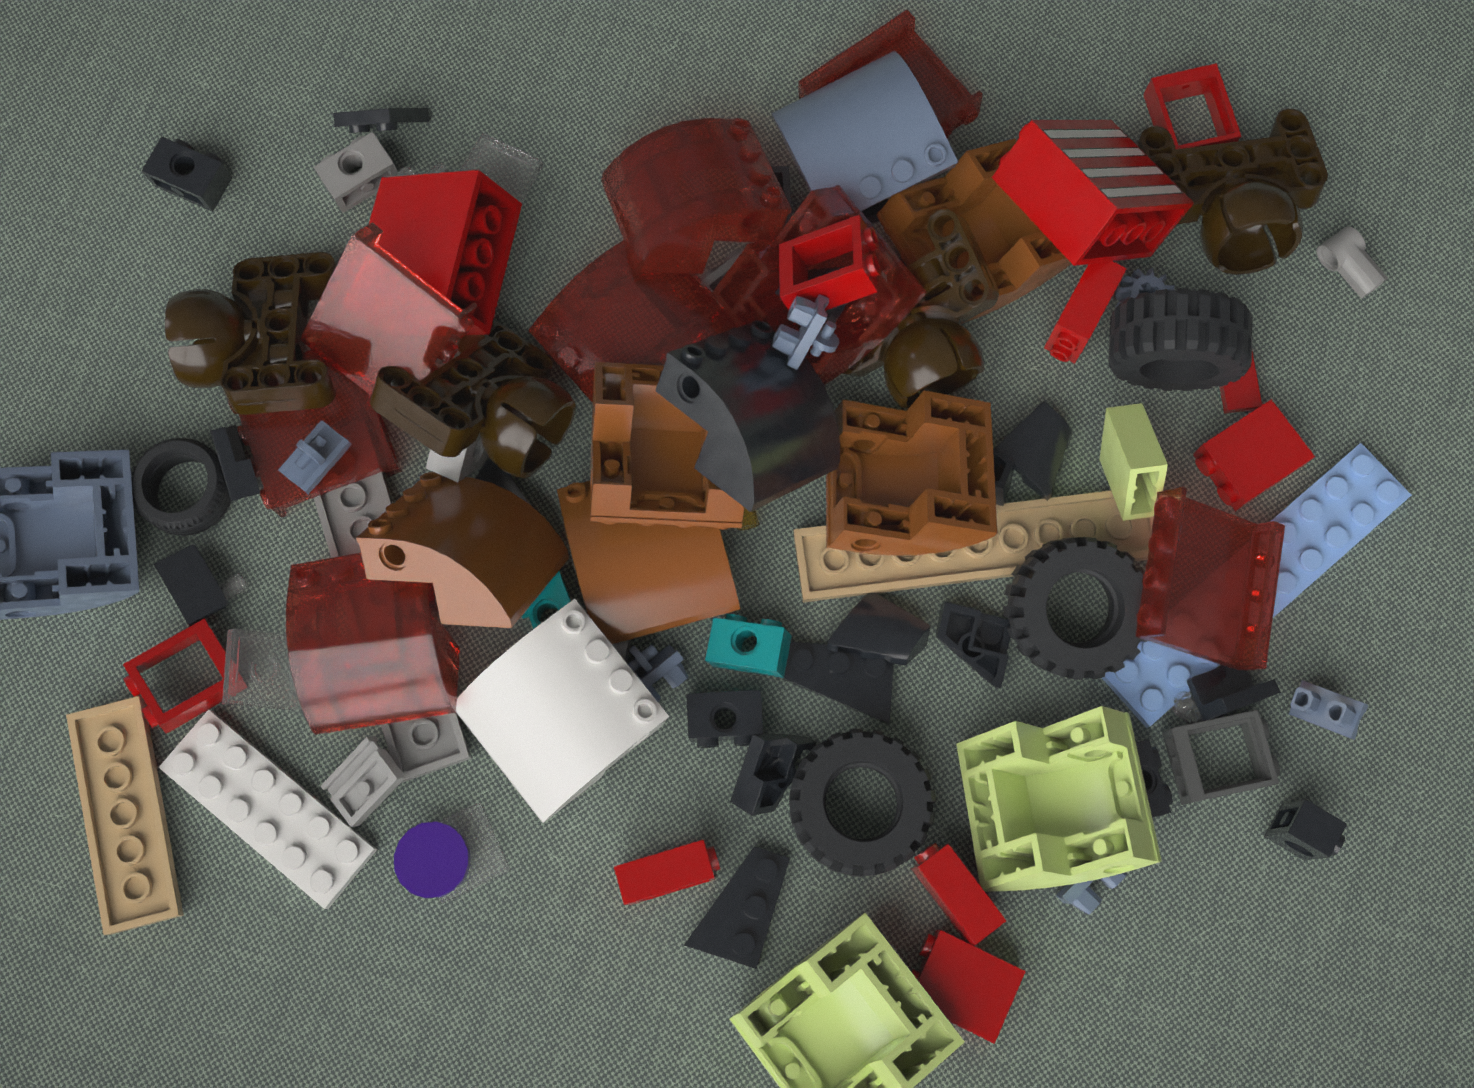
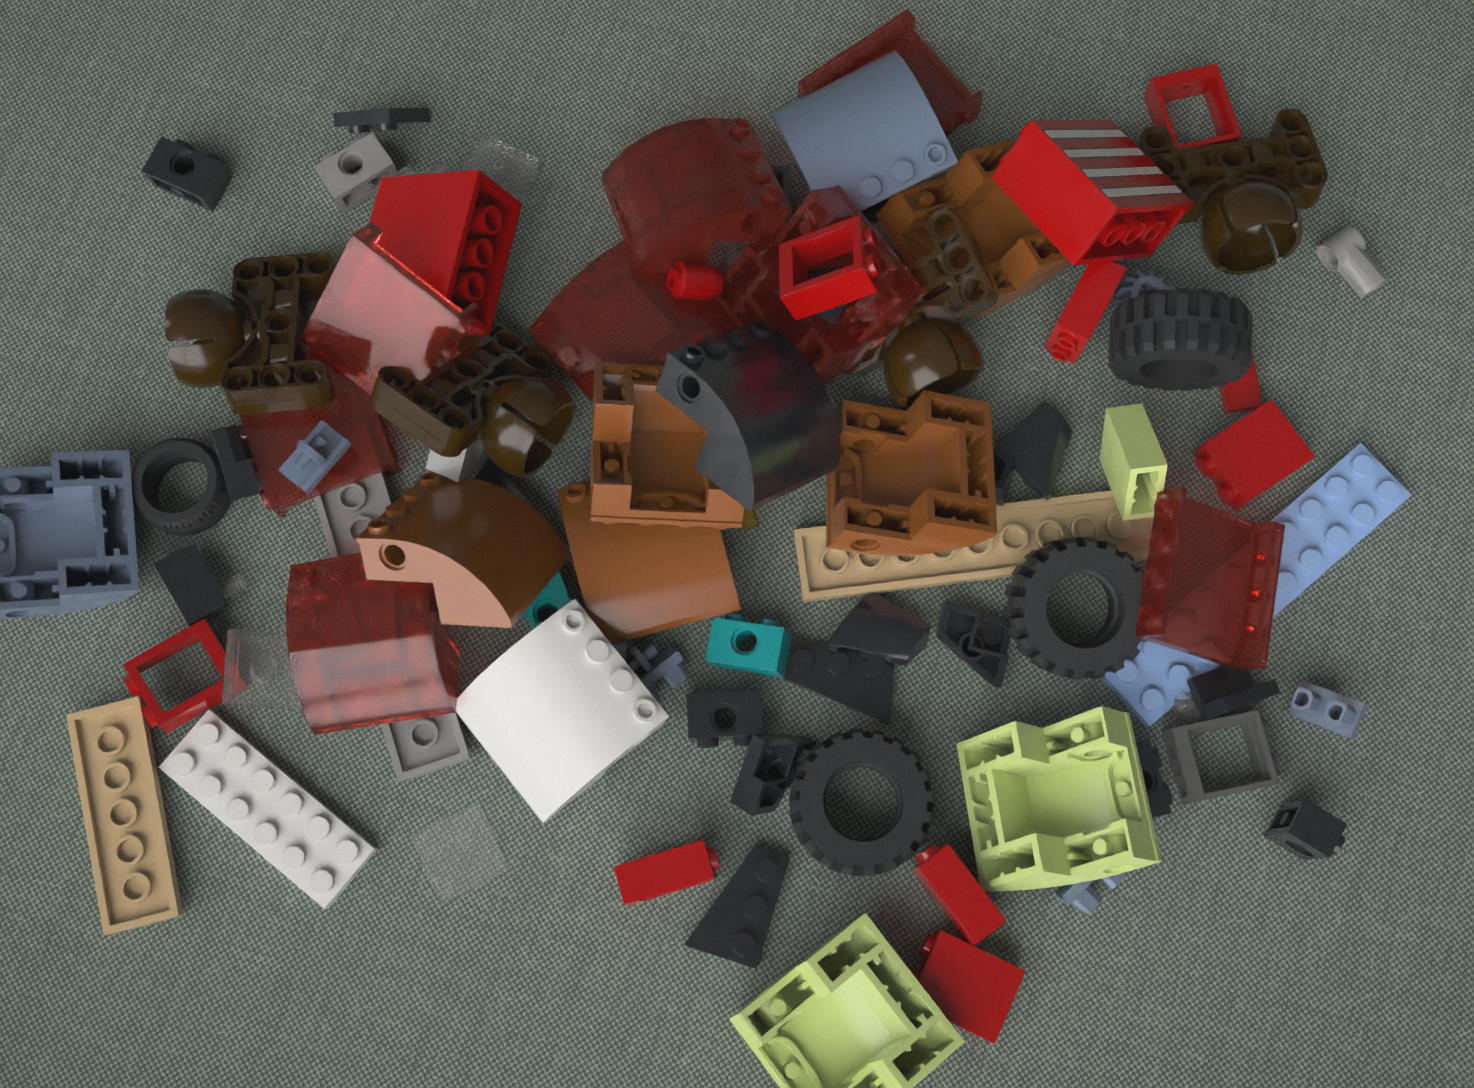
light grey plate [321,736,406,827] -> none
dark purple tile [394,822,471,898] -> none
sand blue hips [772,294,840,369] -> none
none -> red brick [667,262,723,301]

